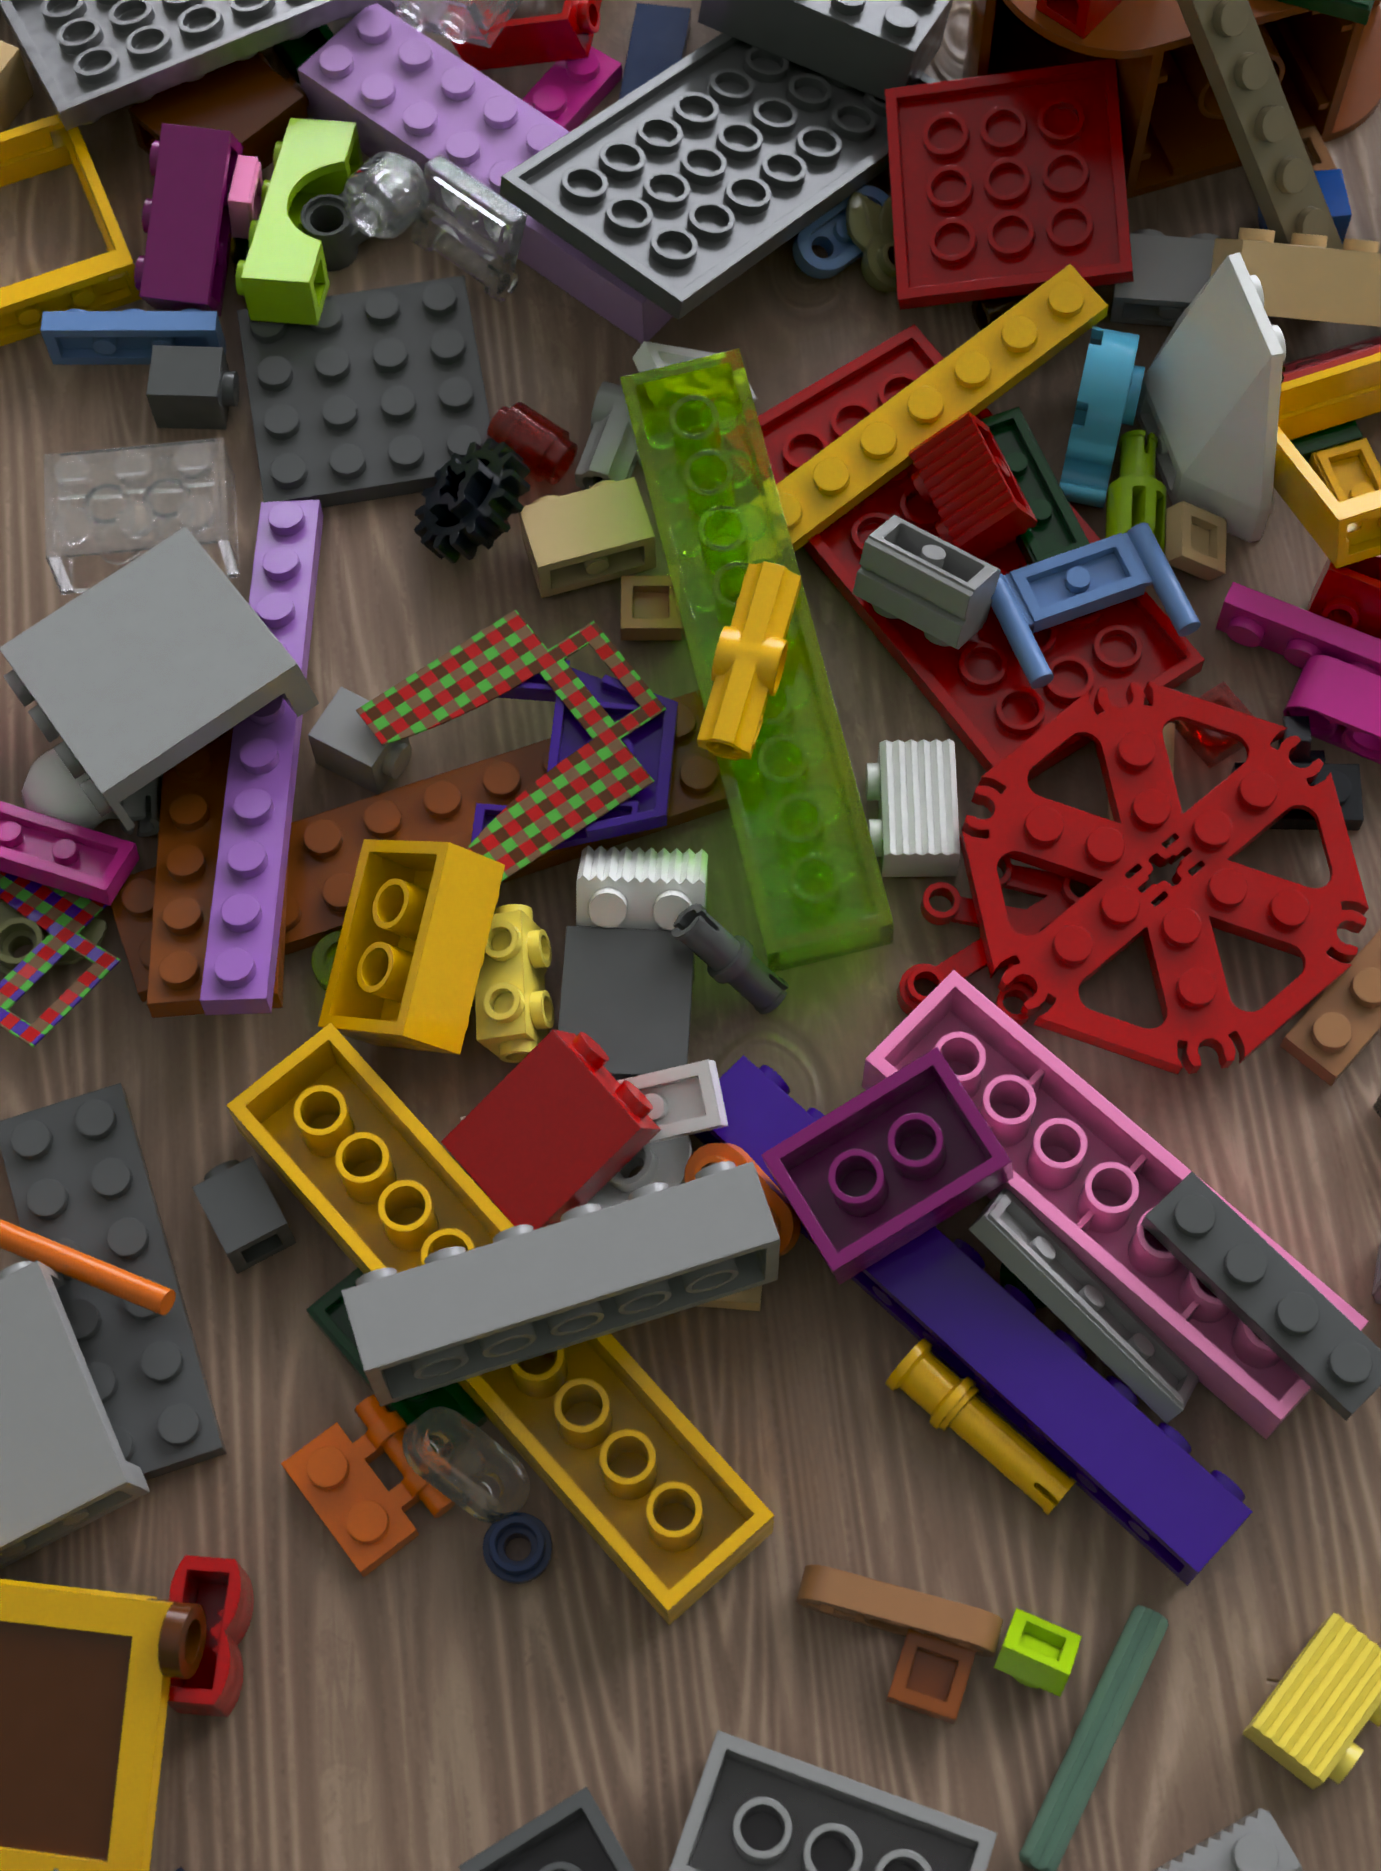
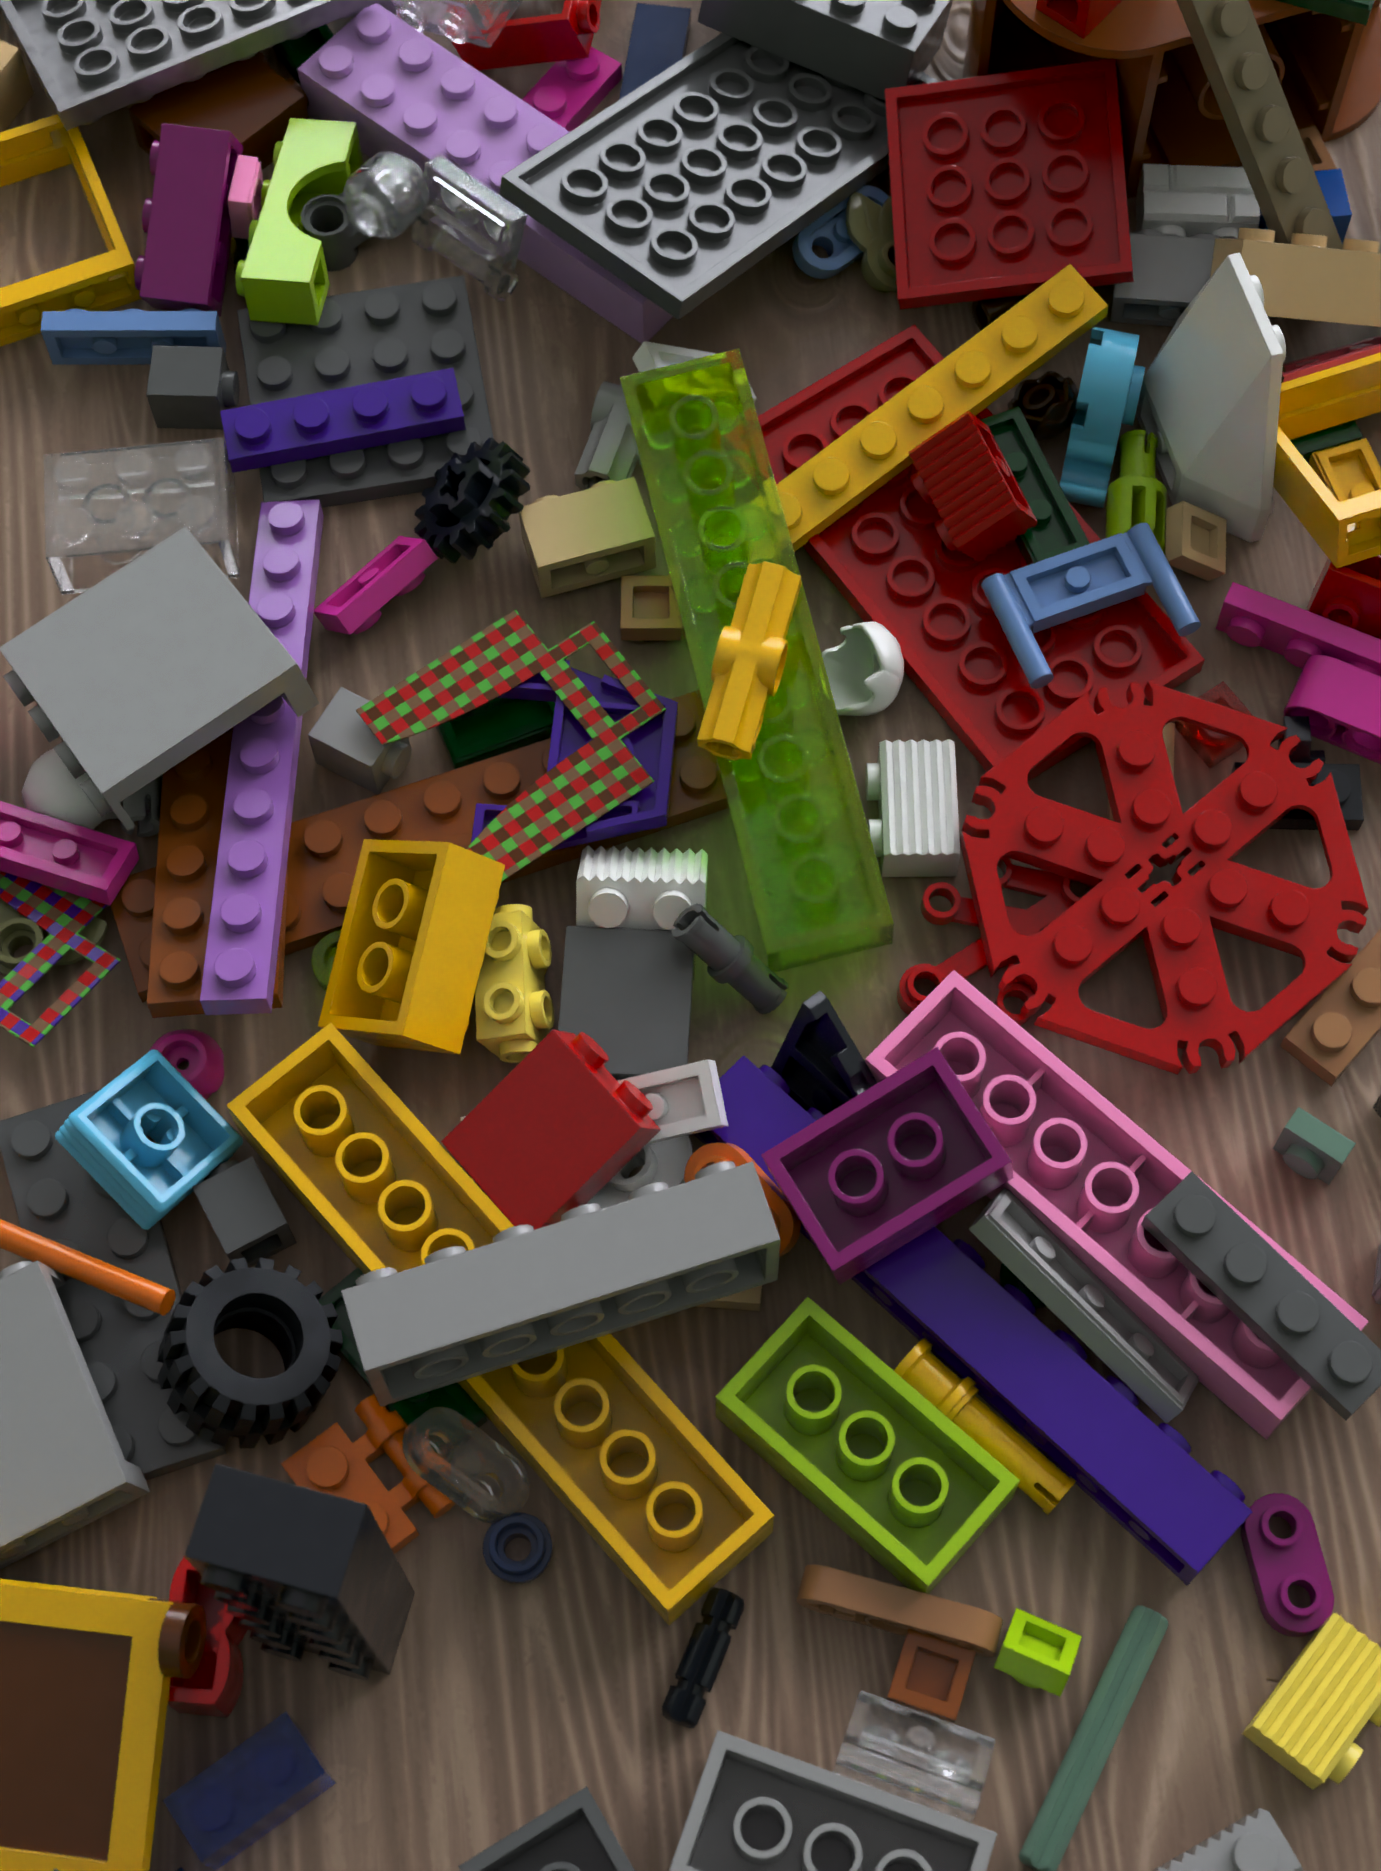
clear red brick [487,402,578,485] -> none
light grey brick [852,515,1001,649] -> none
none -> medium azure brick [55,1049,243,1230]
none -> dark pink plate [148,1029,224,1100]
none -> black tyre [157,1258,343,1449]
none -> clear blue brick [163,1712,336,1870]
none -> black brick [184,1464,415,1680]
none -> dark purple plate [220,368,466,473]
none -> dark pink plate [314,536,438,635]
none -> dark green tile [436,698,555,769]
none -> black axle [662,1587,744,1728]
none -> lime brick [715,1296,1020,1594]
none -> black wing [771,991,877,1115]
none -> white hair [819,622,904,716]
none -> clear plate [833,1690,996,1823]
none -> dark brown plate [1007,371,1078,439]
none -> white brick [1136,164,1260,239]
none -> magenta plate [1240,1493,1334,1637]
none -> sand green plate [1273,1107,1356,1185]

